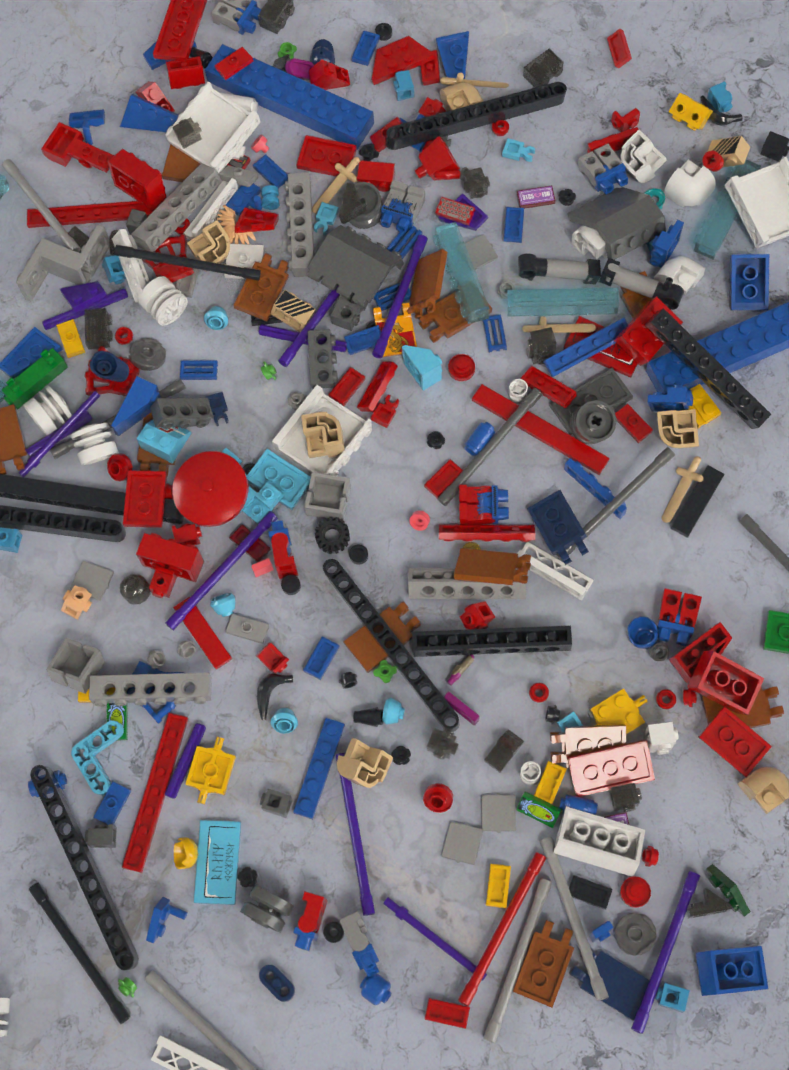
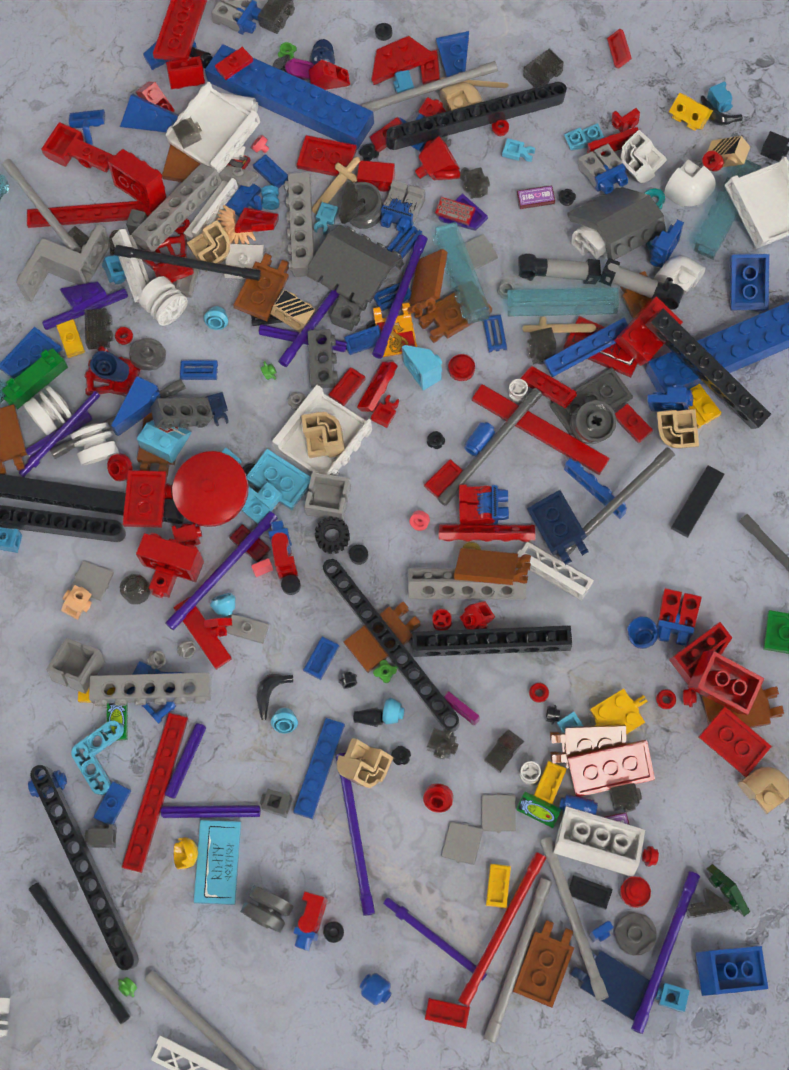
blue plate [146,897,188,943] -> none
yellow plate [186,737,236,805] -> none
black plate [237,867,258,888] -> none
red bracket [256,642,289,674] -> none
dark blue plate [259,965,295,1002] -> none
hips [339,911,379,977] -> none
blue plate [352,31,380,66] -> none
dark tan piece [446,655,474,686] -> none
blue plate [504,207,524,243] -> none
white brick [644,722,678,755] -> none
dark grey plate [649,642,669,661] -> none
tan sword [662,456,703,523] -> none
none -> dark purple axle [161,805,261,818]
none -> red tile [204,618,232,637]
none -> light grey piece [361,61,498,112]
none -> red wheel [432,609,452,631]
none -> medium azure slope [564,123,604,150]

